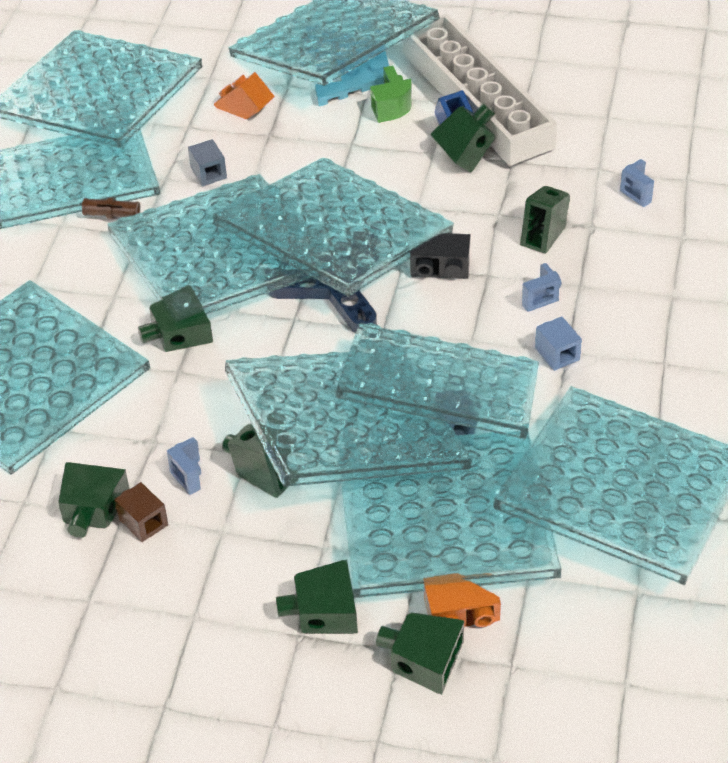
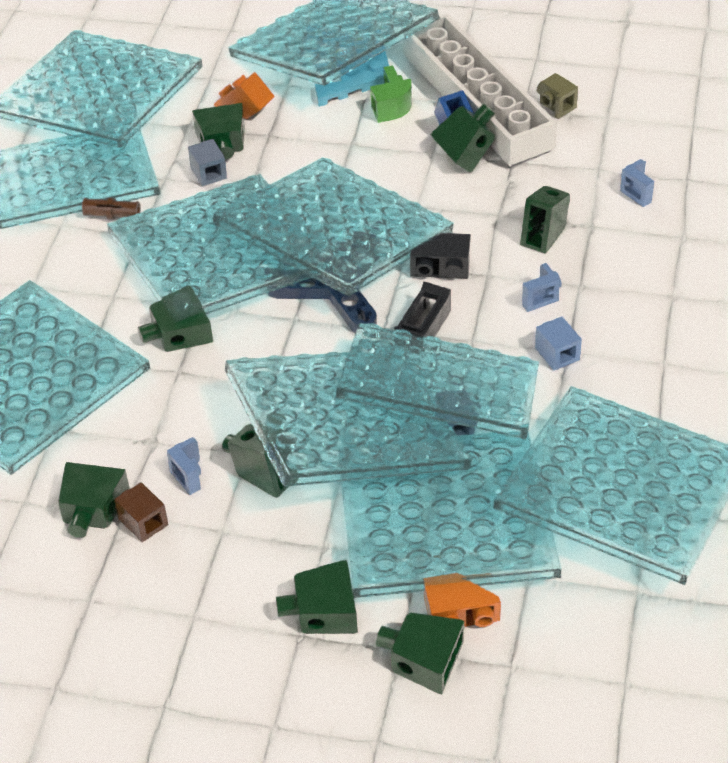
none -> dark green torso [192,103,245,160]
none -> black window [394,281,451,357]
none -> olive brick [536,73,578,119]

